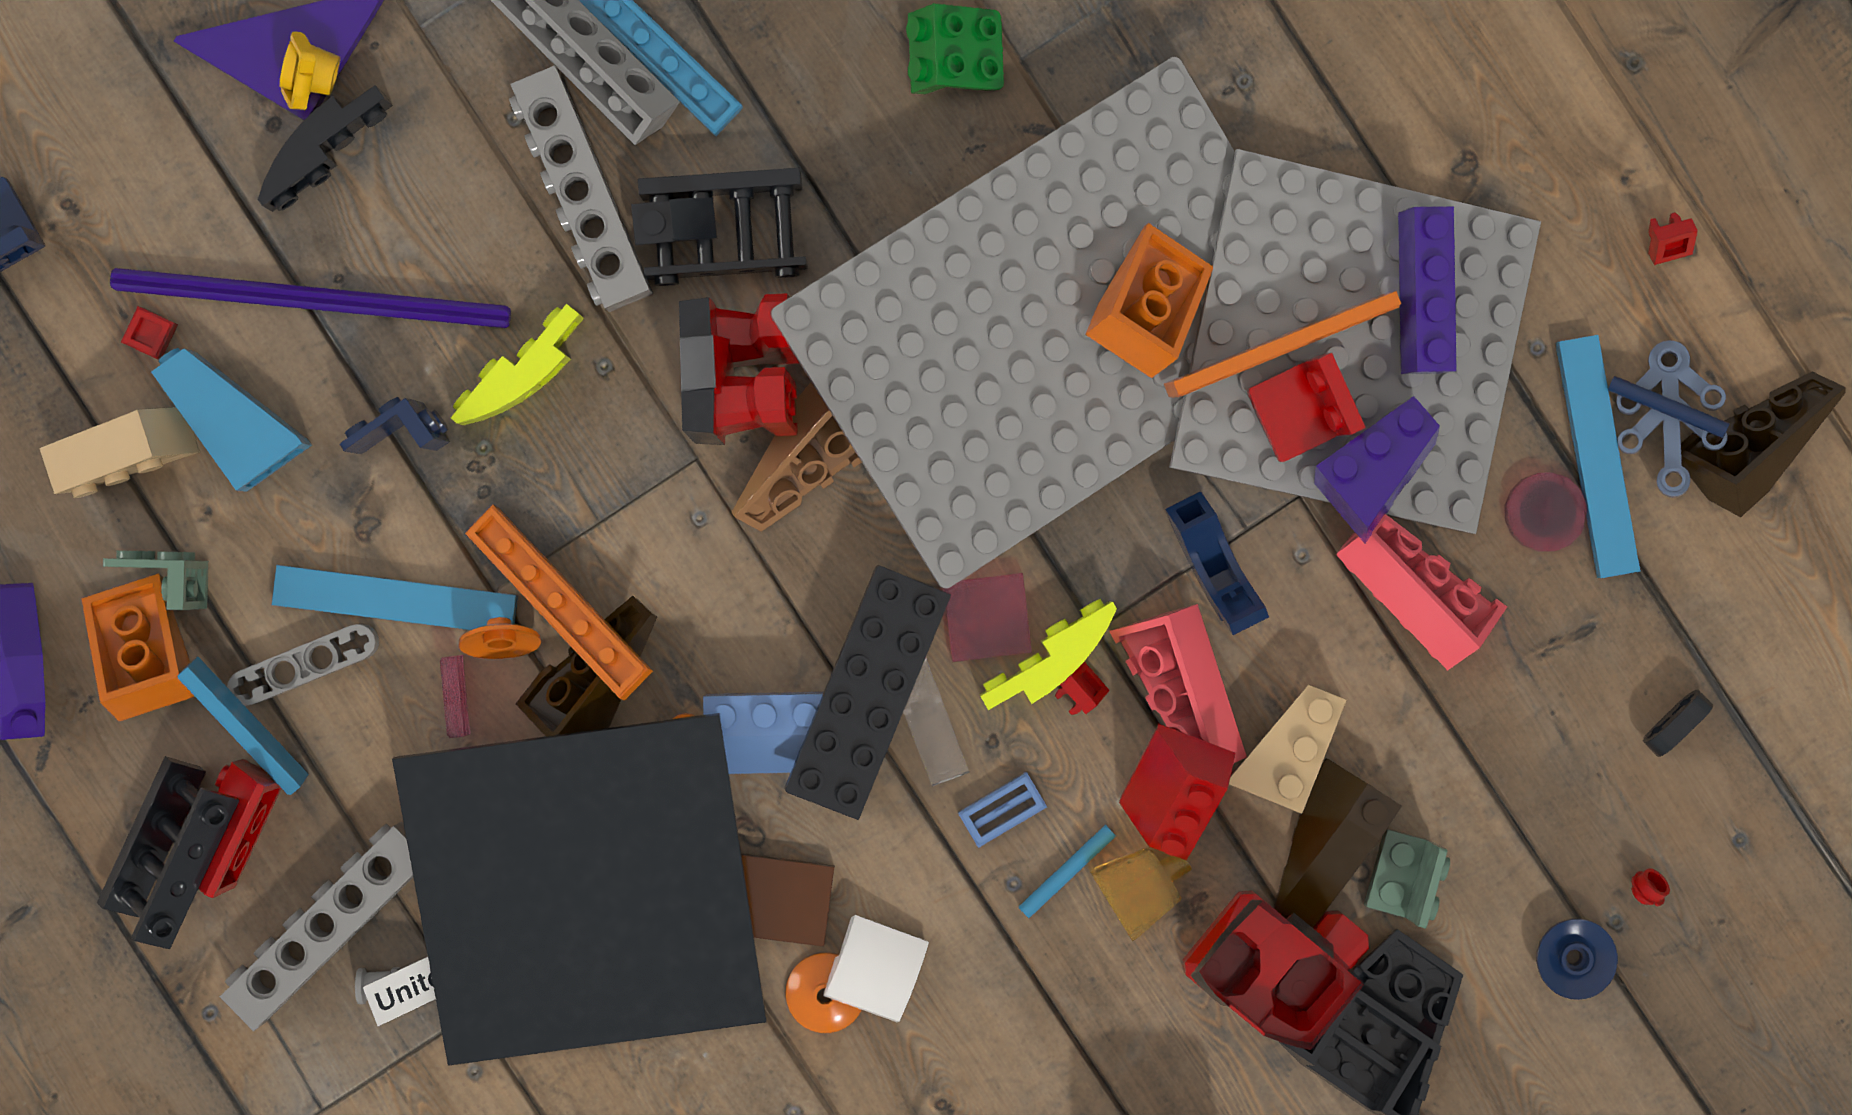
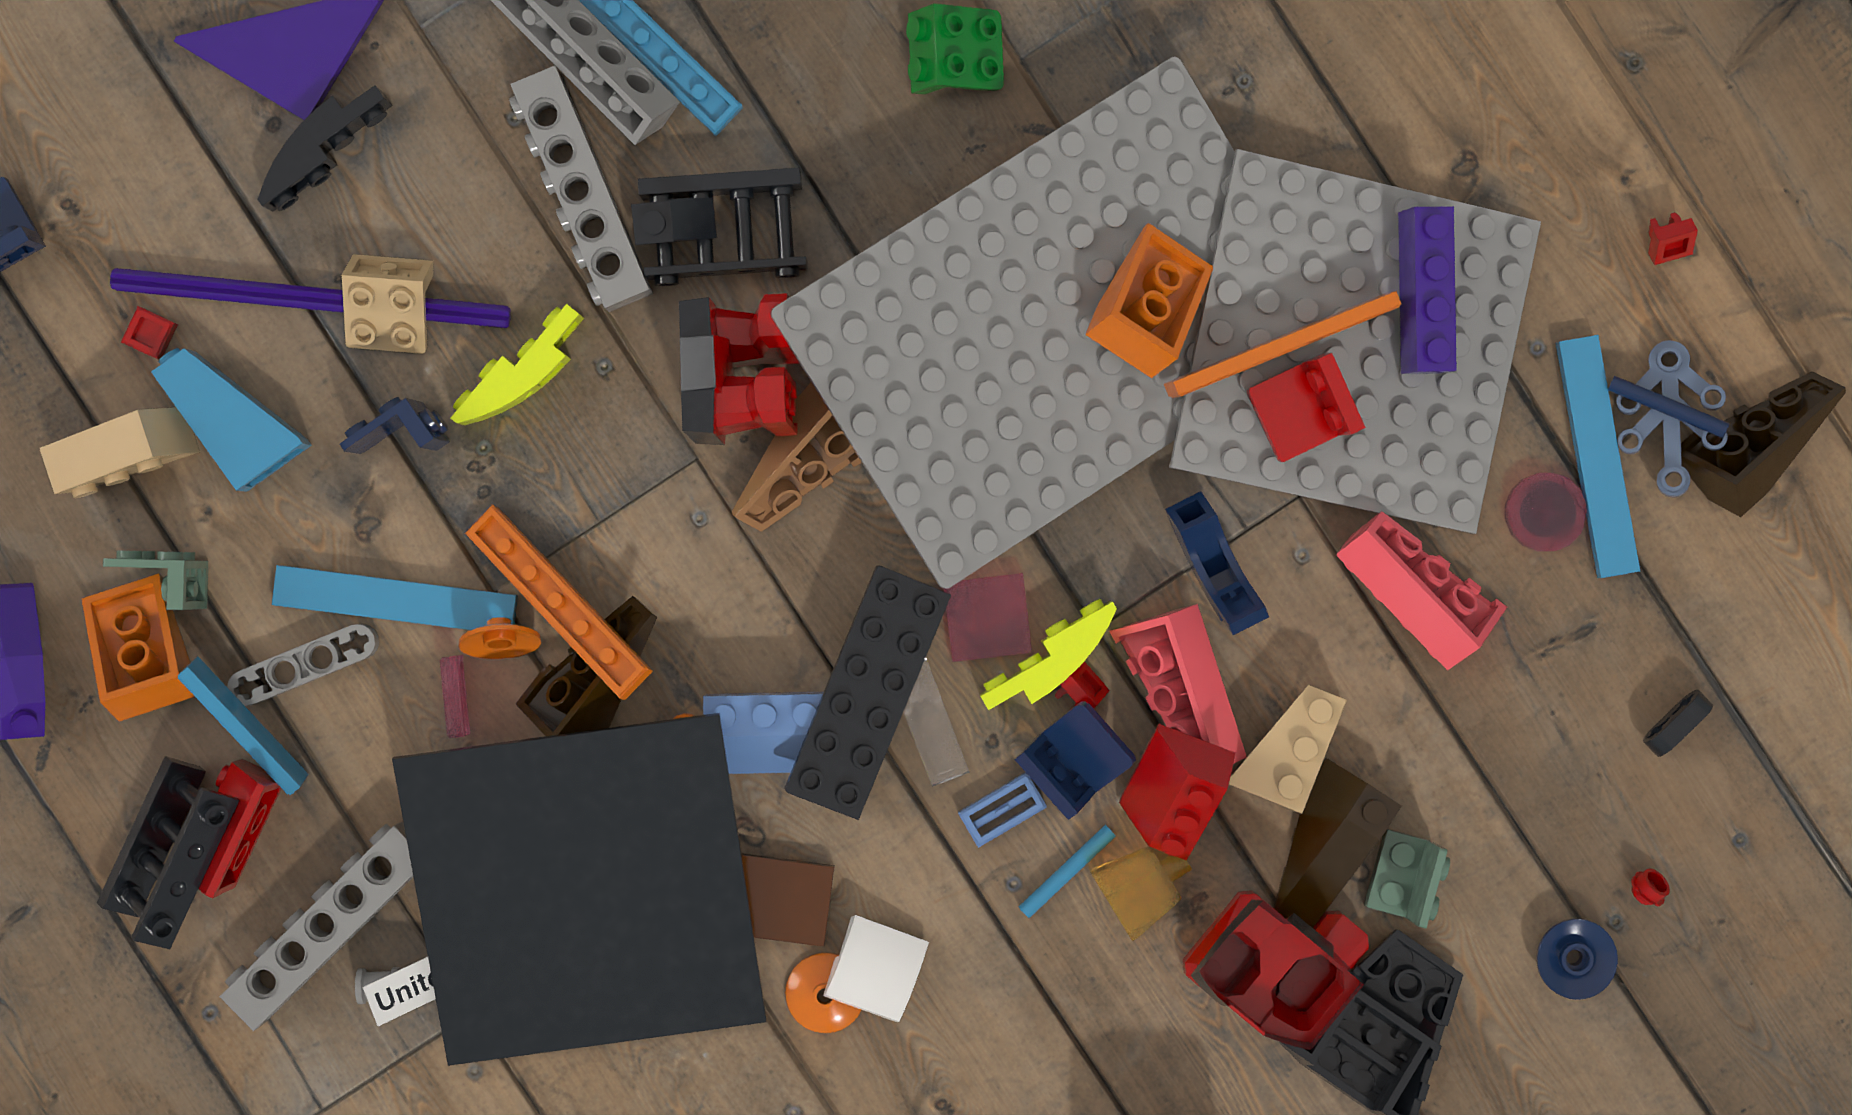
yellow piece [279,31,340,110] -> none
dark purple wedge [1314,396,1440,544] -> none
none -> tan bracket [342,254,433,354]
none -> dark blue bracket [1014,701,1136,820]

